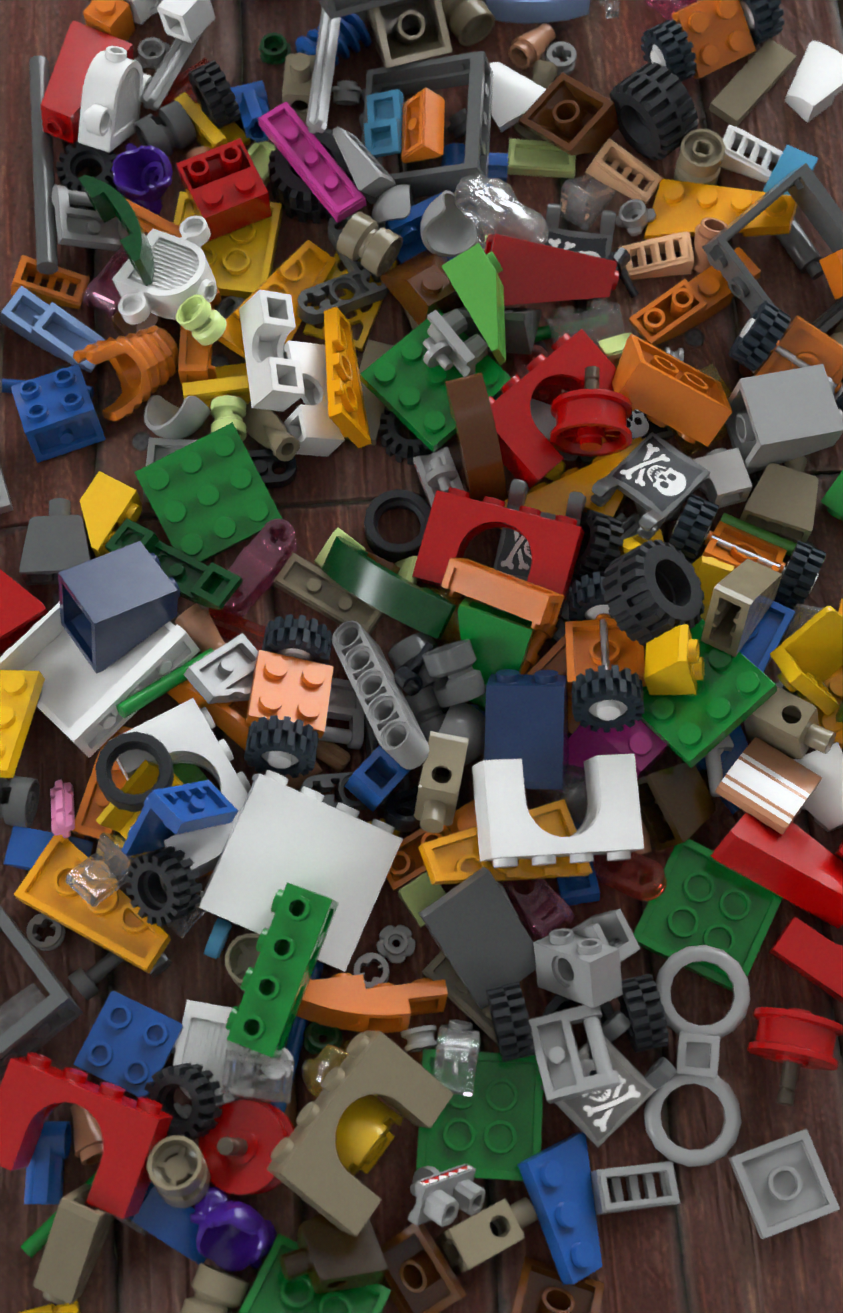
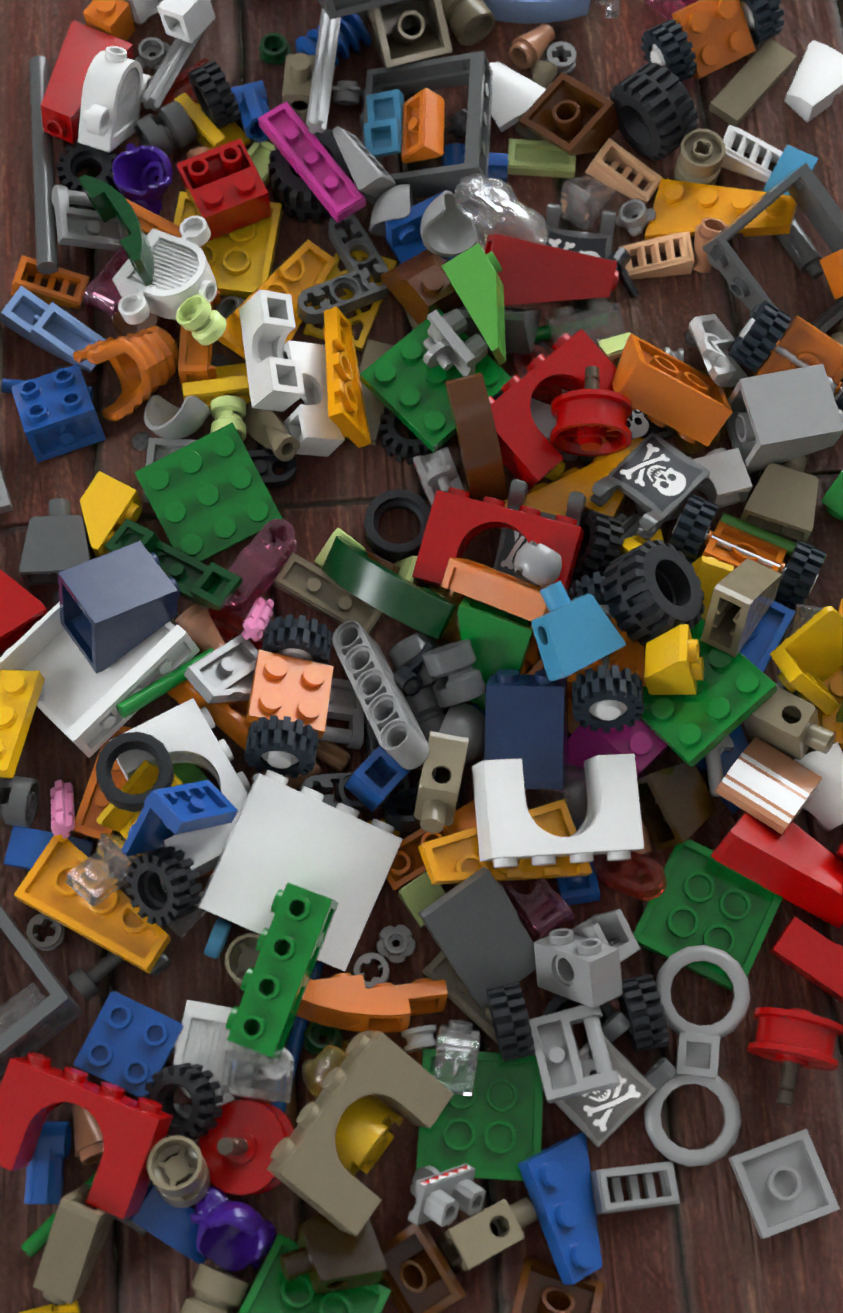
dark tan wheel [336,211,403,277] -> none
orange slope [629,247,761,346] -> none
none -> bright pink axle [241,597,274,642]
none -> light grey piece [514,541,562,588]
none -> dark azure torso [531,580,626,682]
none -> white slope [689,314,748,387]

